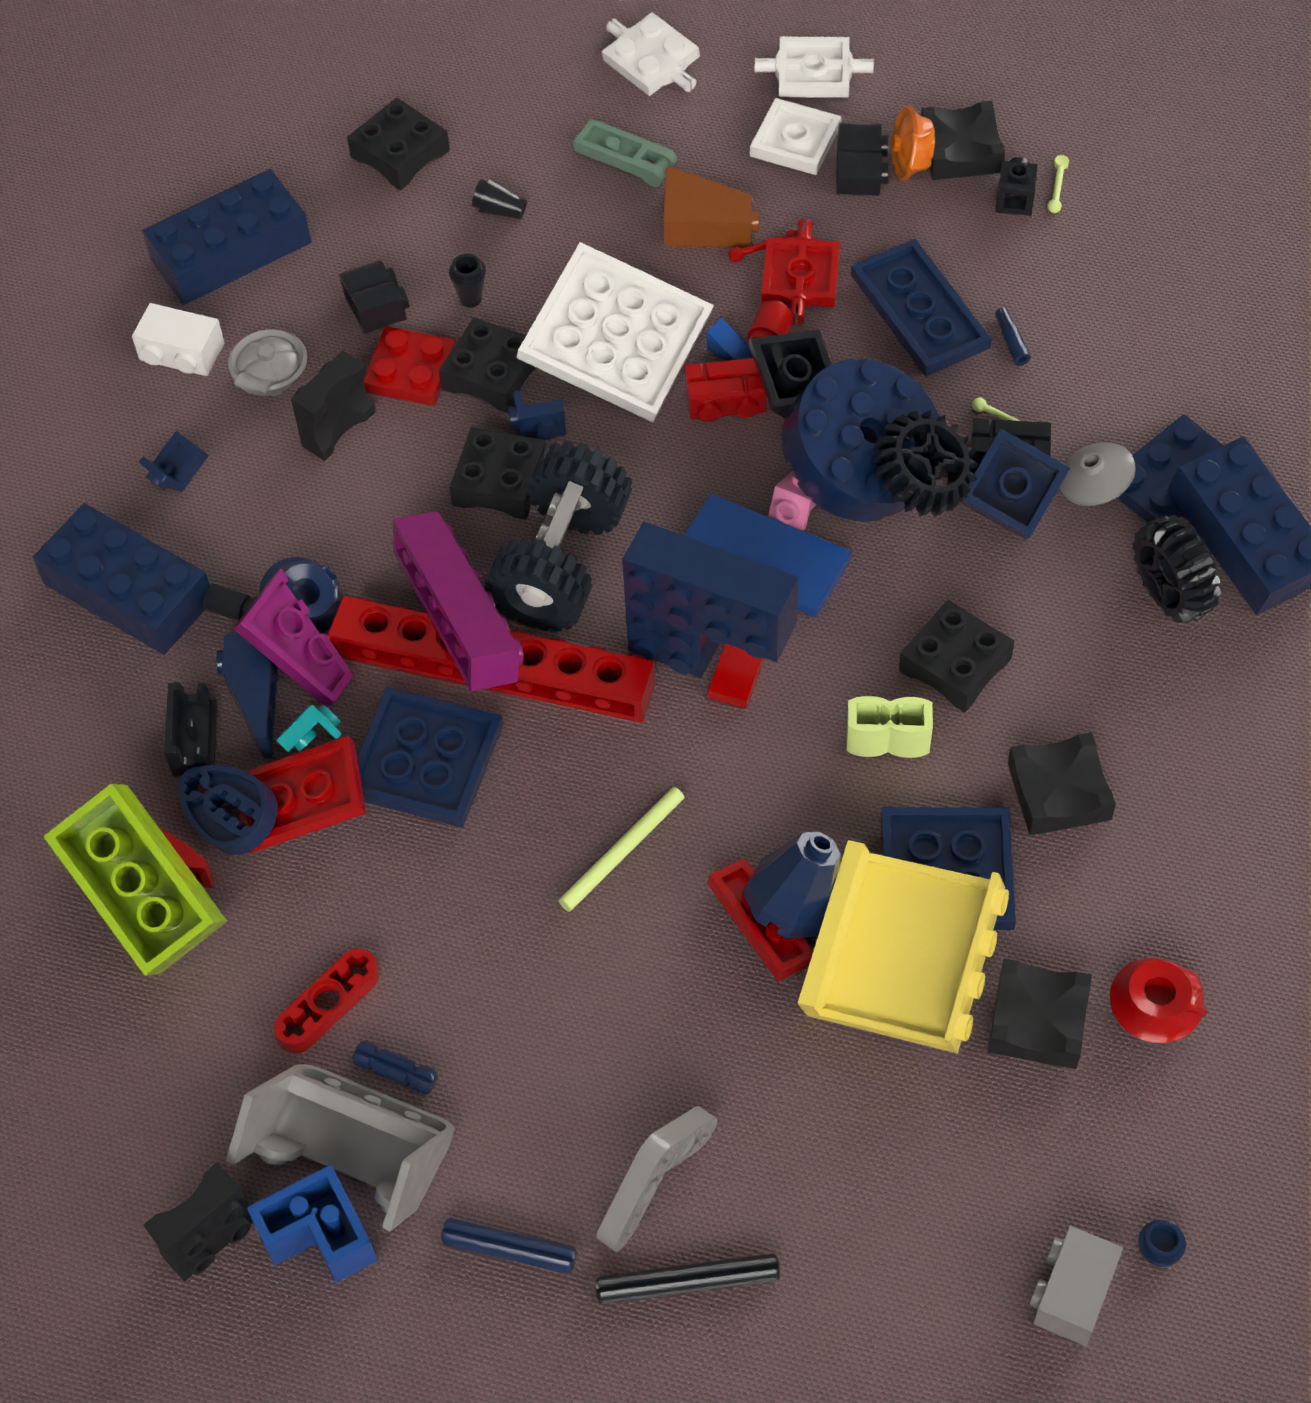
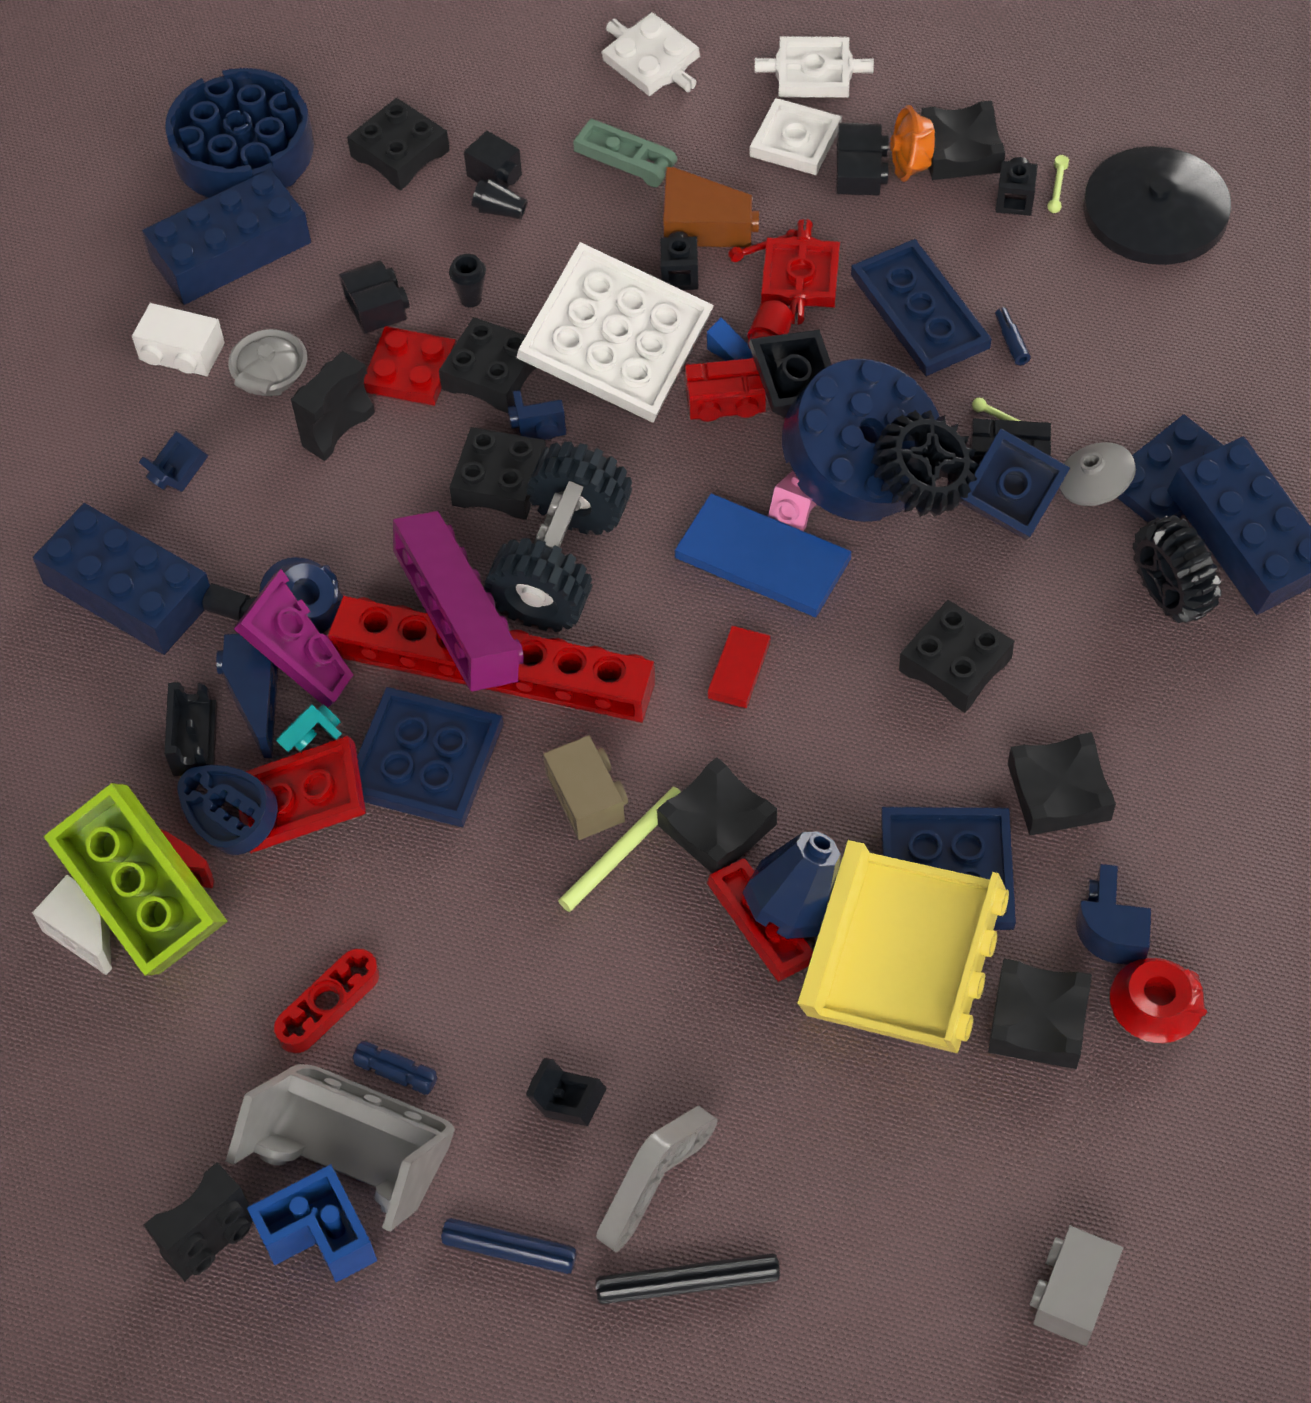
dark blue brick [622,521,798,678] -> none
yellowish green brick [846,696,933,758] -> none
dark blue plate [1138,1220,1186,1267] -> none
none -> white slope [32,875,112,975]
none -> dark blue brick [165,68,314,198]
none -> black brick [464,131,522,188]
none -> black bracket [526,1058,607,1127]
none -> dark tan brick [543,735,628,840]
none -> black brick [657,757,777,873]
none -> black brick [660,231,698,290]
none -> dark blue brick [1076,864,1151,965]
none -> black dish [1083,146,1231,265]

